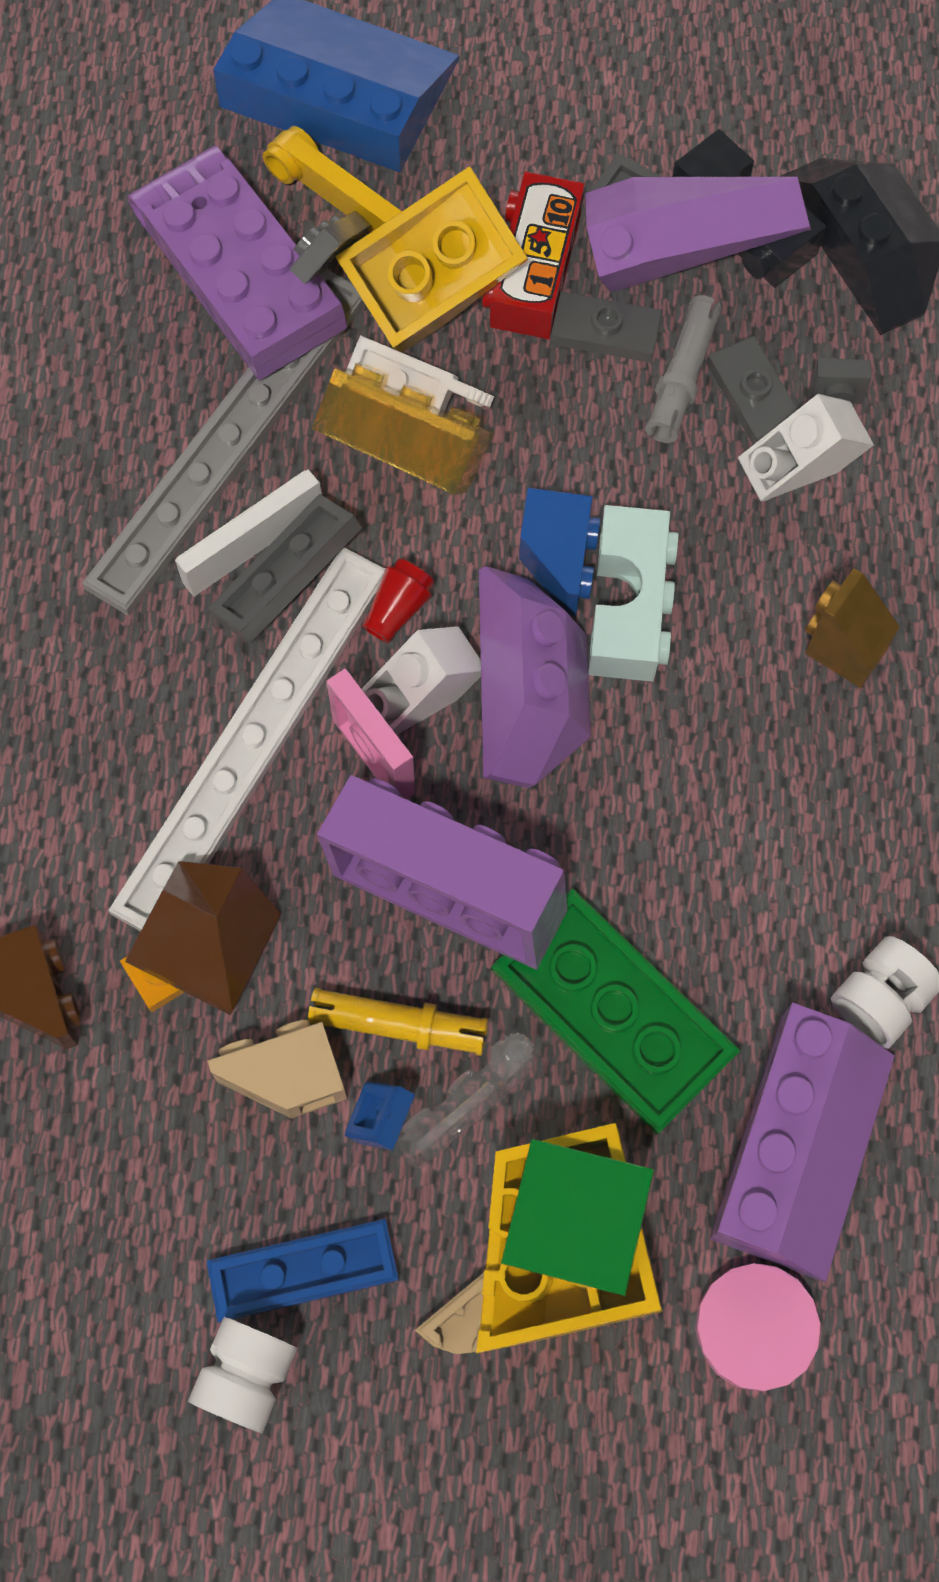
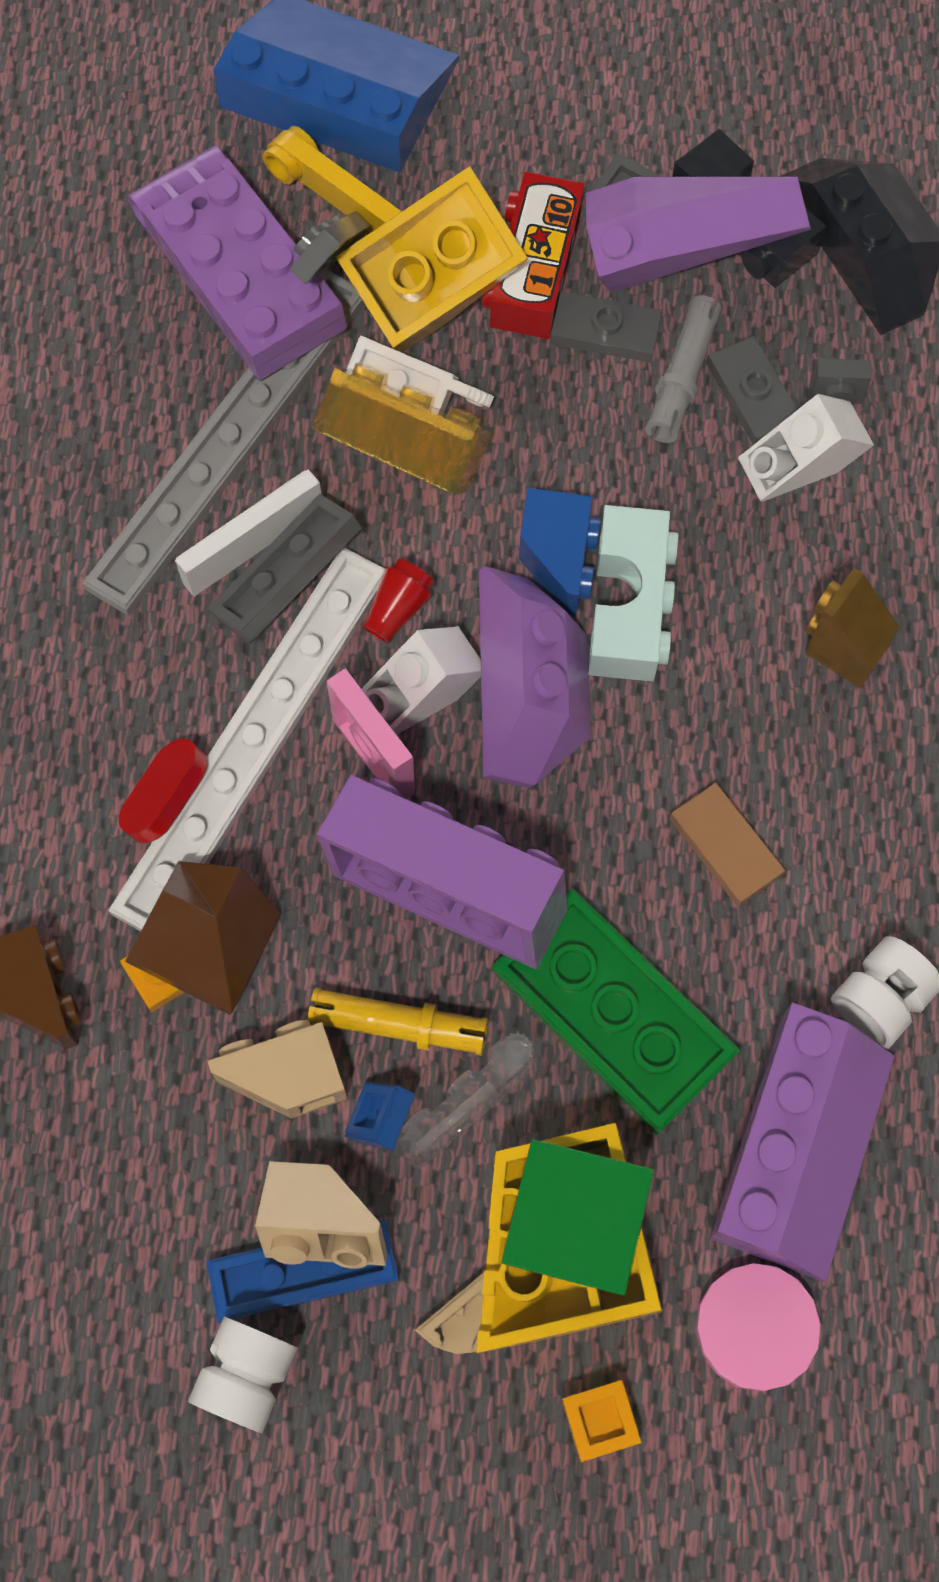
none -> red tile [119,739,208,844]
none -> tan slope [255,1161,388,1269]
none -> light orange plate [561,1380,642,1462]
none -> medium nougat tile [669,783,785,907]

